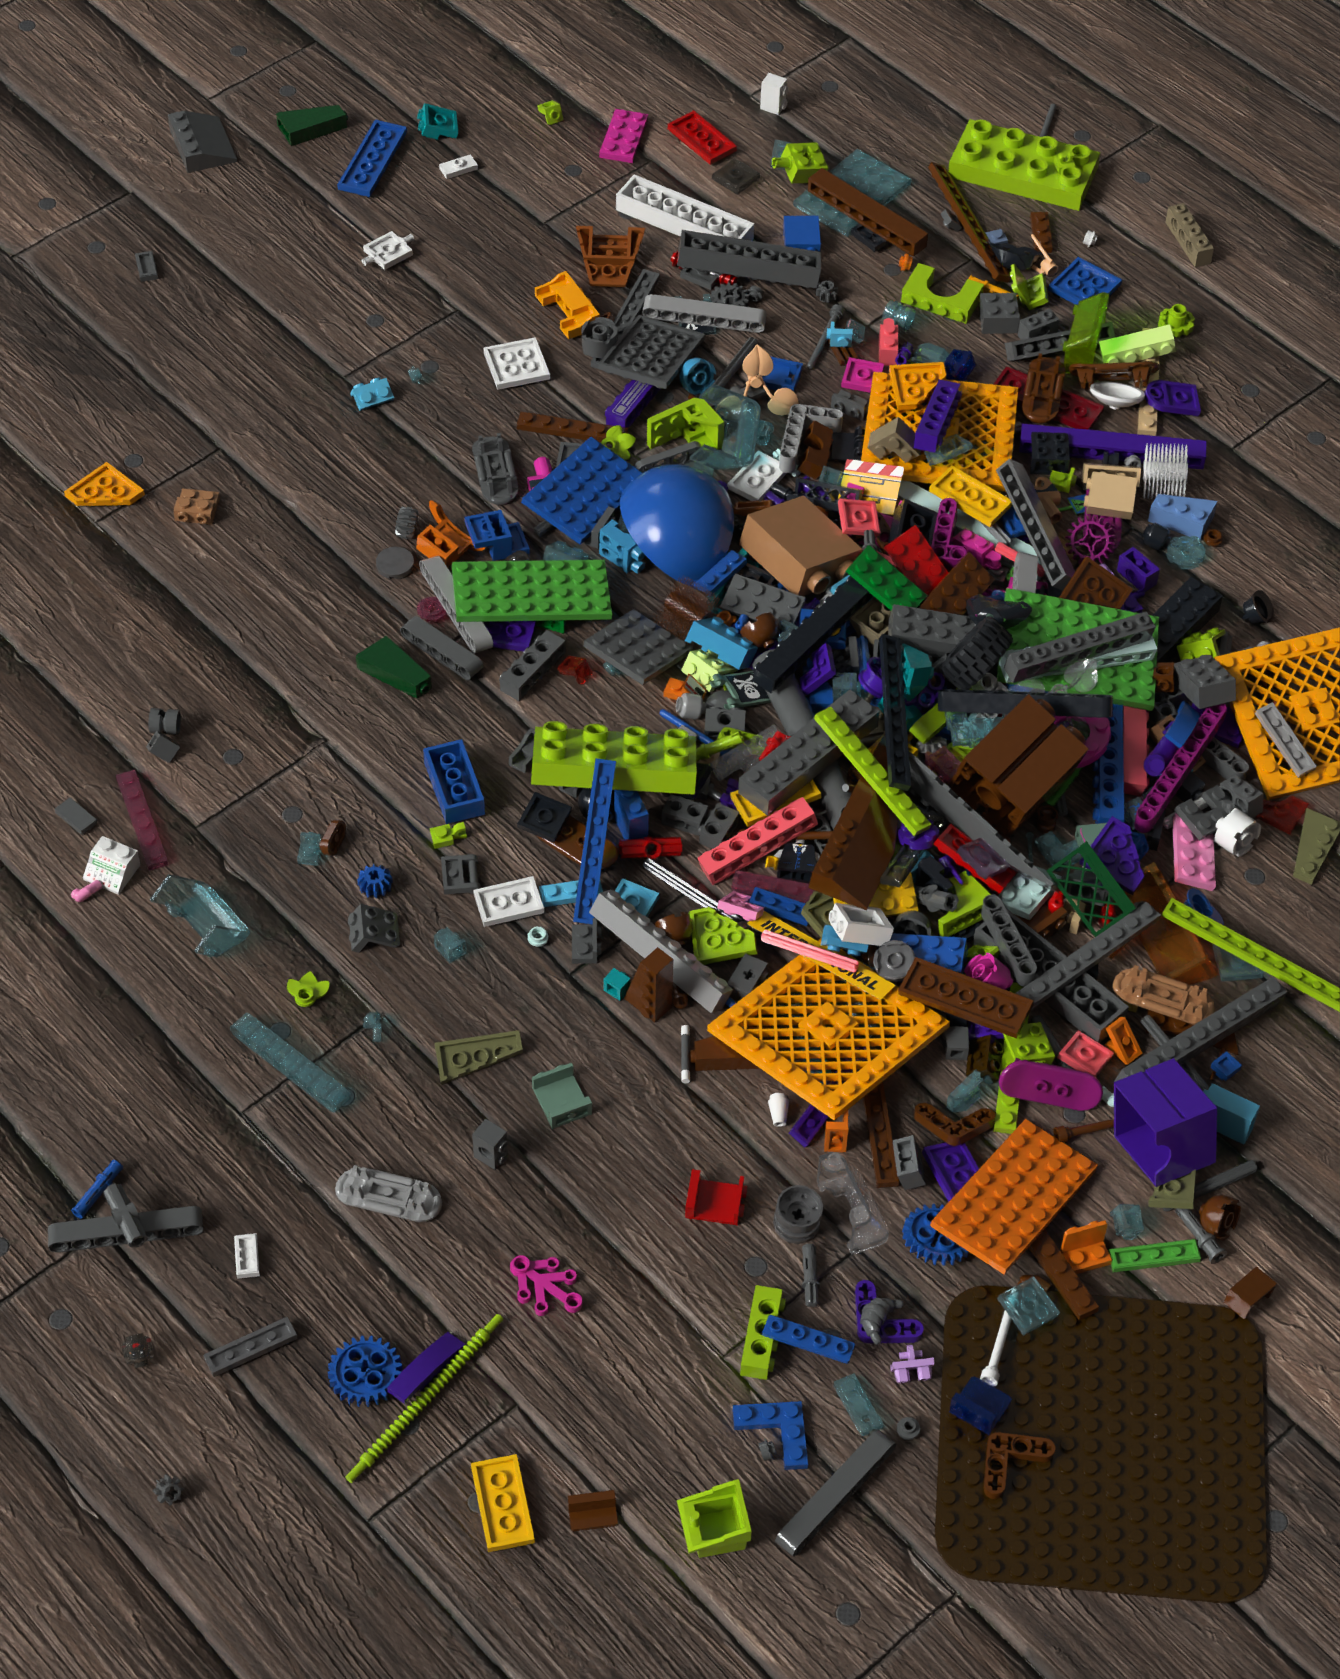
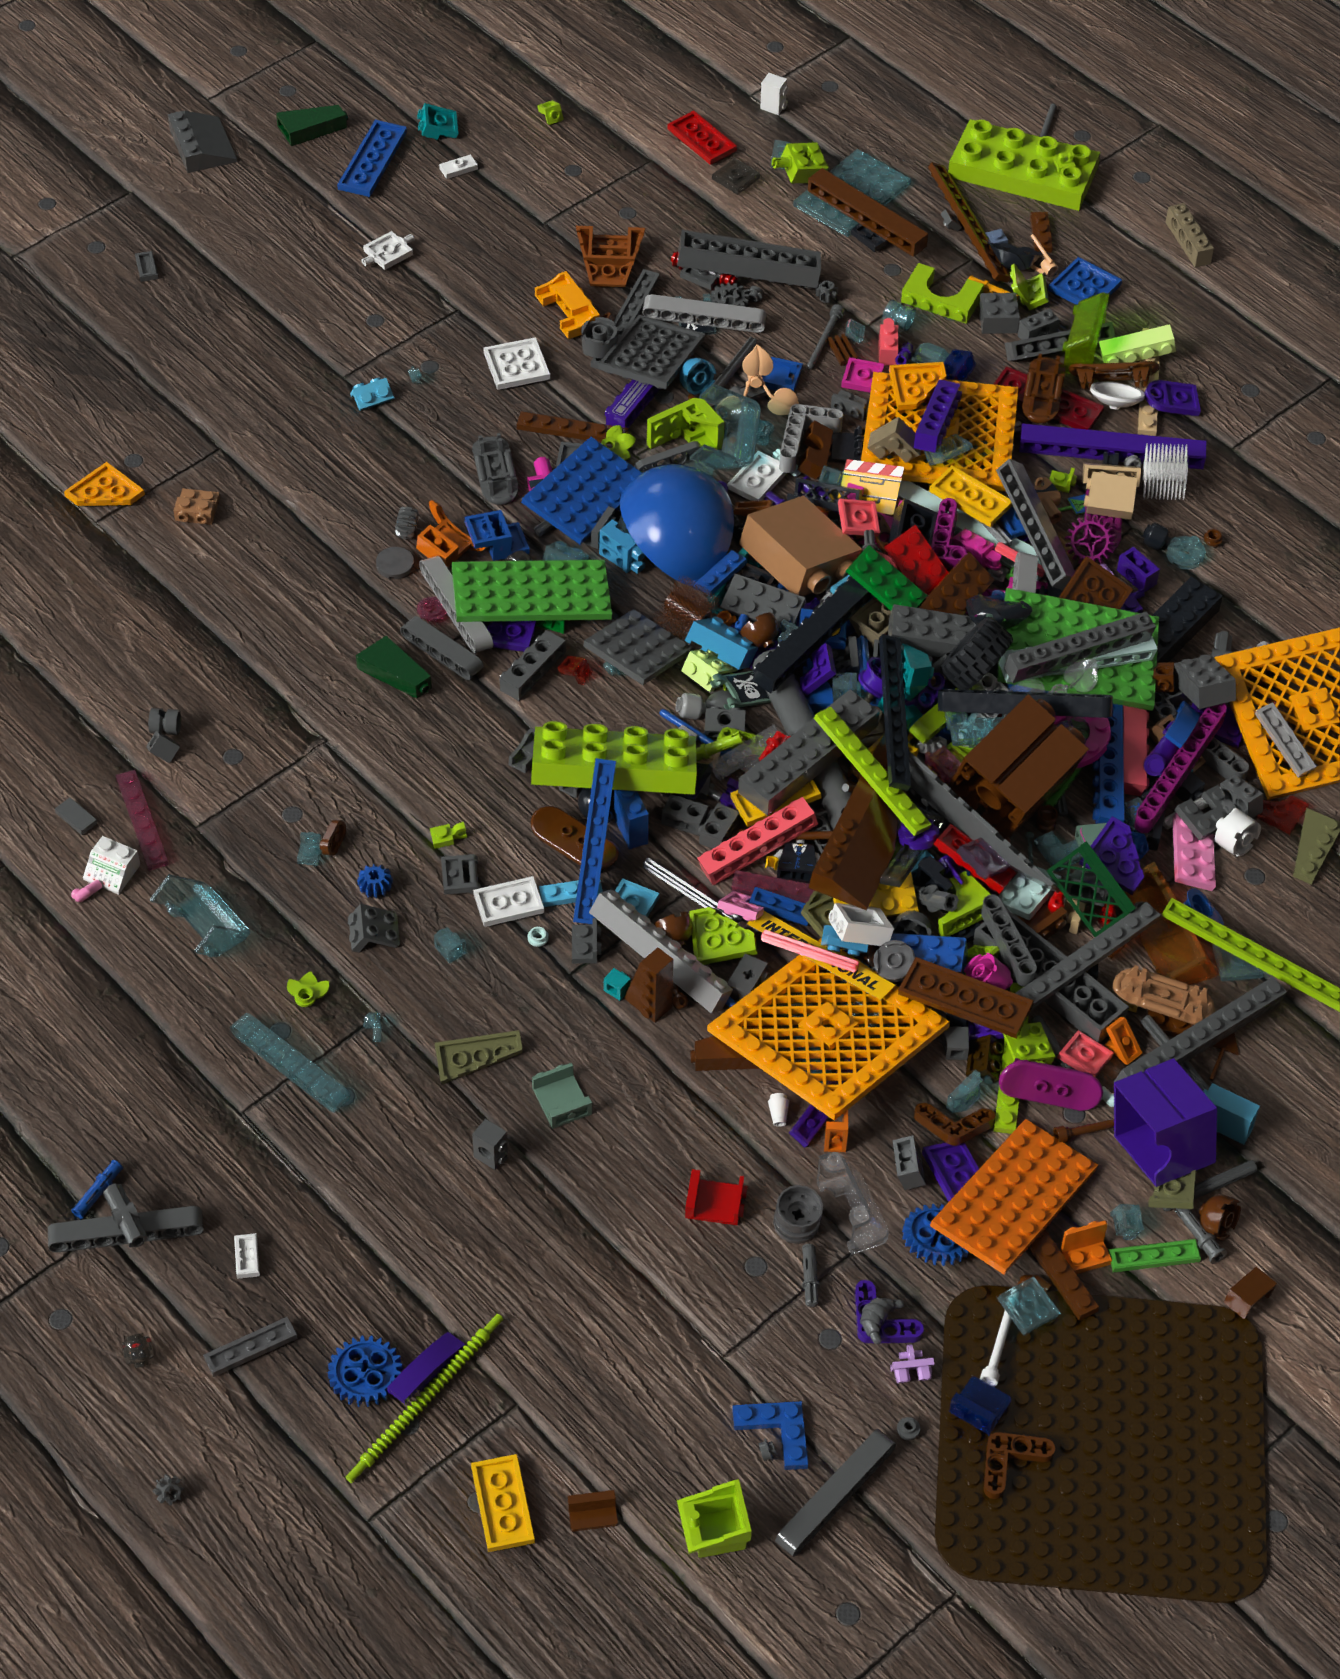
light grey piece [335,1165,442,1222] -> none
blue brick [423,739,485,824] -> none
dark pink plant [510,1255,582,1316] -> none
black plate [517,792,572,843] -> none
dark pink plate [599,109,648,163] -> none
white brick [616,175,754,241] -> none
red piece [618,836,682,859] -> none
orange slope [663,673,707,700] -> none
dark grey bar [681,1025,690,1083] -> none
lime brick [740,1285,786,1380] -> none
blue bracket [762,1315,855,1364] -> none
black pin [770,482,794,501] -> none
blue brick [783,216,821,252] -> none
medium azure bracket [827,322,853,347] -> none
clear light blue plate [833,1373,884,1437] -> none
reddish brown plate [863,1082,899,1188] -> none
orange plate [899,253,912,271] -> none
black bracket [1030,432,1070,475] -> none
white plate [1083,230,1097,247] -> none
medium blue wedge [1148,494,1217,541] -> none
lime plant [1158,304,1195,337] -> none
lime bracket [1177,628,1226,661] -> none
blue tile [1211,1051,1242,1081] -> none
black piece [1242,590,1273,624] -> none

